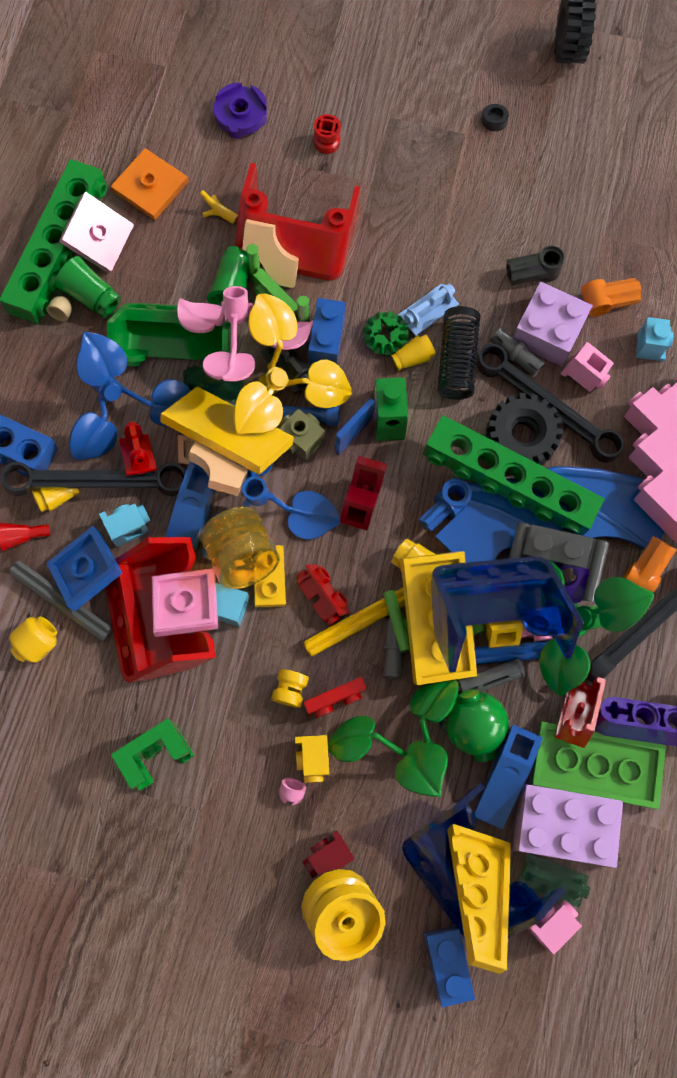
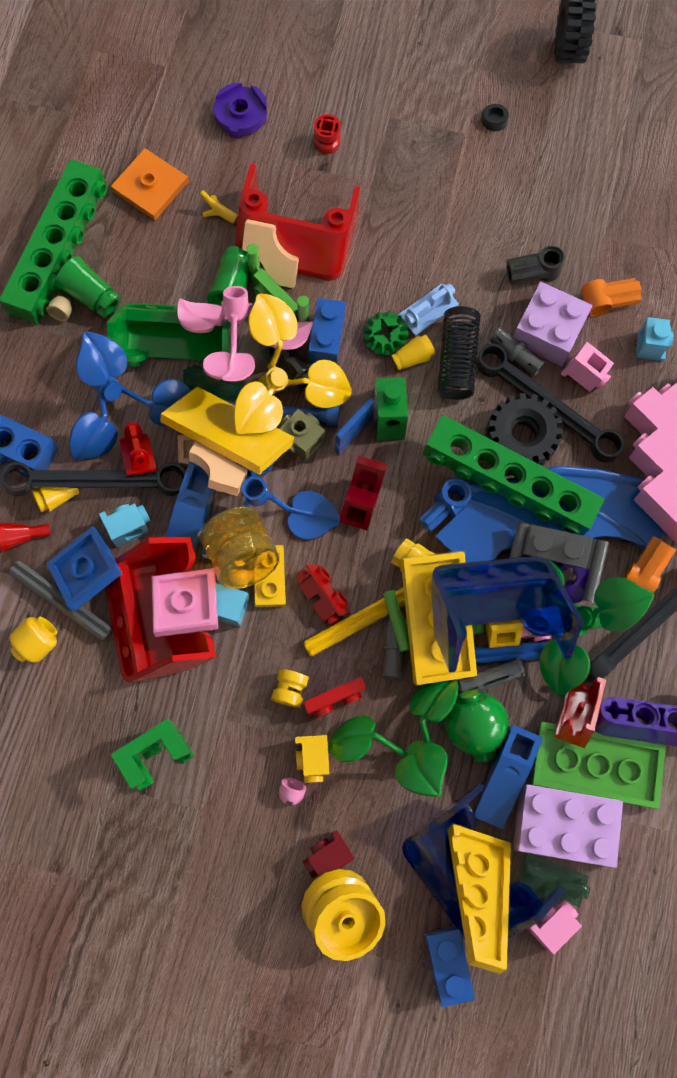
plate [59,192,134,273] -> none

